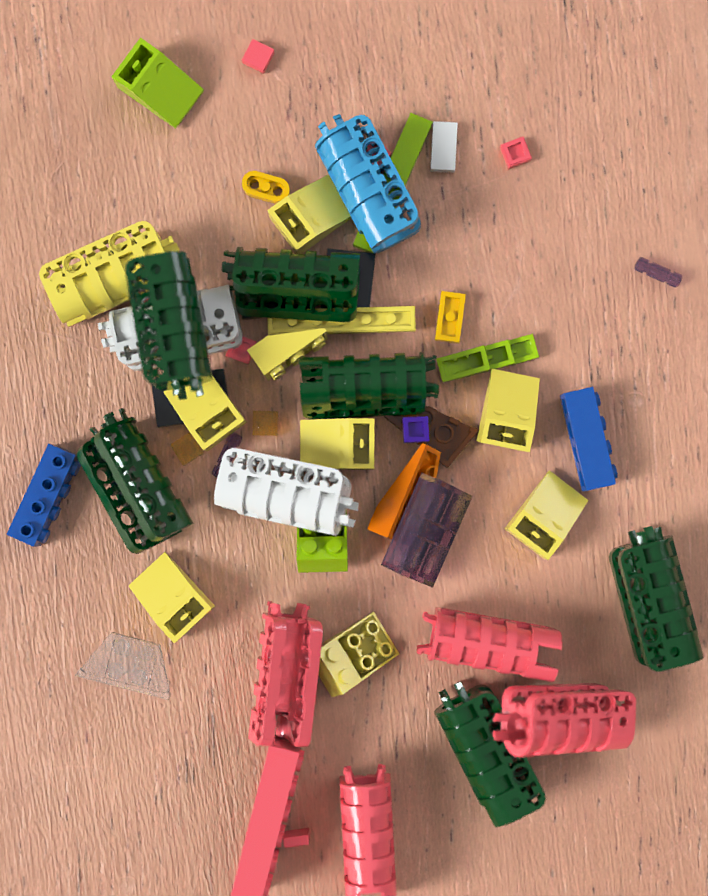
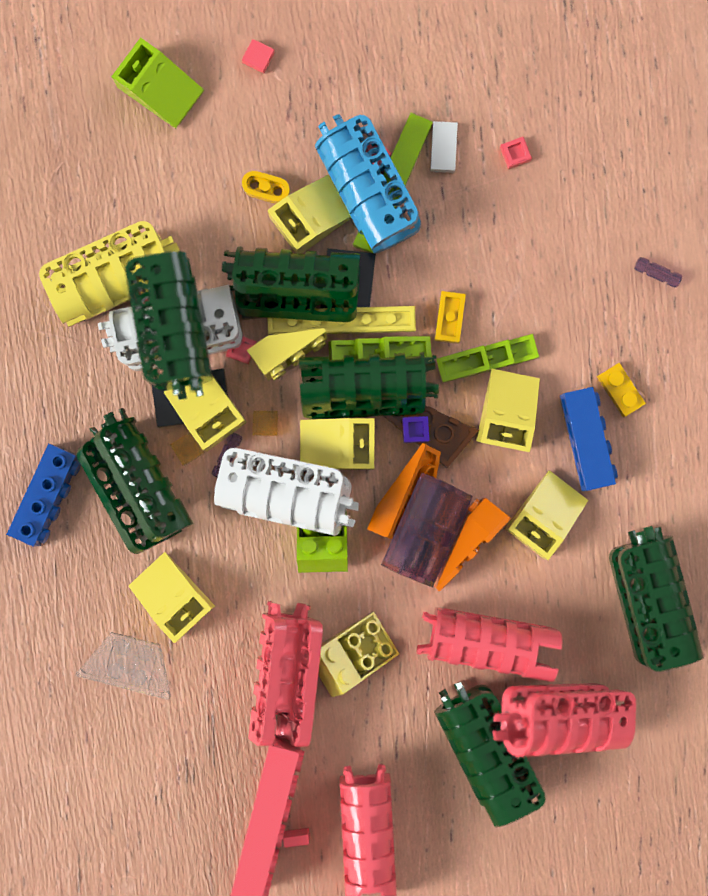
none -> lime slope [328,336,432,361]
none -> orange wedge [434,498,511,592]
none -> yellow plate [597,363,646,417]

